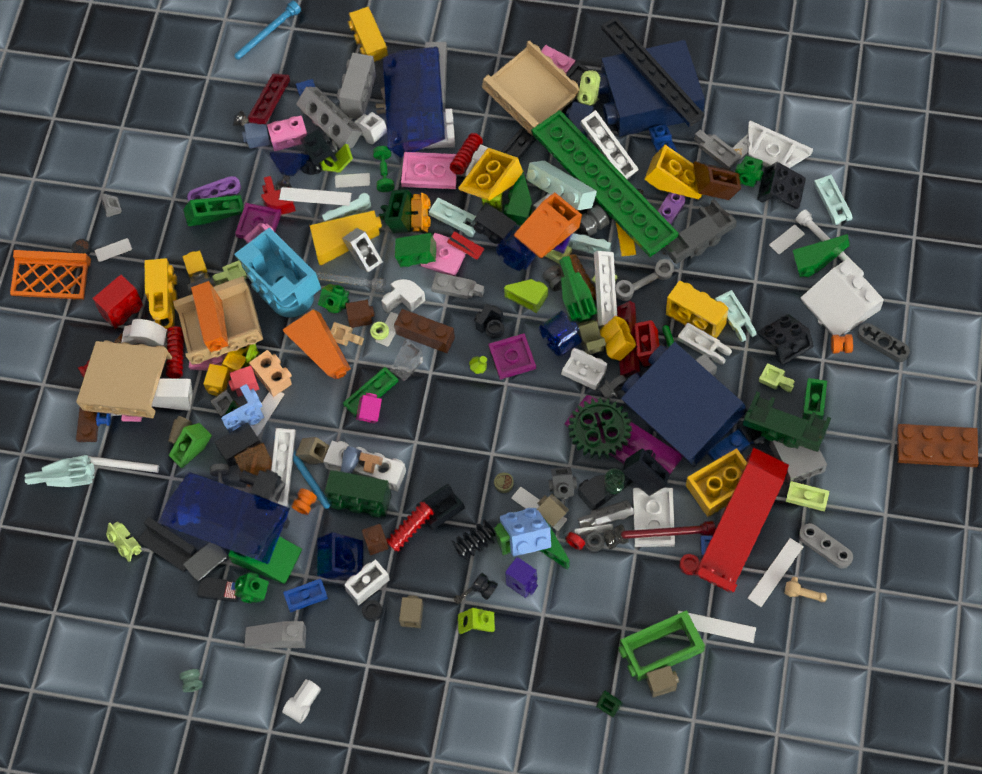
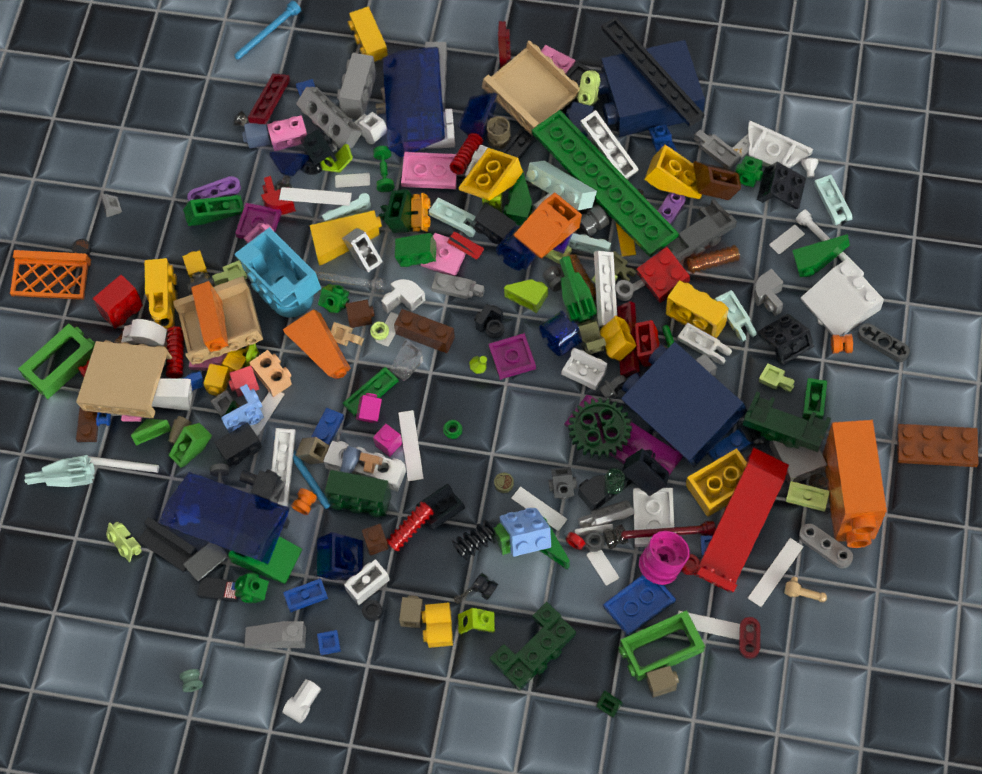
white sticker [95,238,132,262] -> none
clear orange piece [234,443,272,487] -> none
dark purple brick [505,557,538,598] -> none
dark tan brick [537,494,569,527] -> none
none -> bright green piece [18,324,95,400]
none -> bright green slope [131,419,171,445]
none -> blue plate [182,371,204,391]
none -> blue plate [311,408,344,446]
none -> blue plate [317,630,341,655]
none -> dark pink brick [373,424,402,457]
none -> white sticker [398,410,423,481]
none -> yellow brick [422,603,453,648]
none -> green plate [443,420,462,439]
none -> clear blue slope [458,92,497,137]
none -> dark tan wheel [487,116,511,149]
none -> dark green bracket [490,601,576,691]
none -> dark red plate [498,21,511,69]
none -> white sticker [587,550,619,585]
none -> blue tile [603,575,676,636]
none -> olive plate [613,251,636,281]
none -> red brick [637,247,690,303]
none -> dark pink wheel [639,531,690,585]
none -> clear orange piece [687,245,740,274]
none -> dark red plate [739,617,760,659]
none -> light grey brick [754,269,783,316]
none -> white rock [801,158,819,178]
none -> clear smoke rock [808,473,828,490]
none -> orange brick [822,420,887,548]

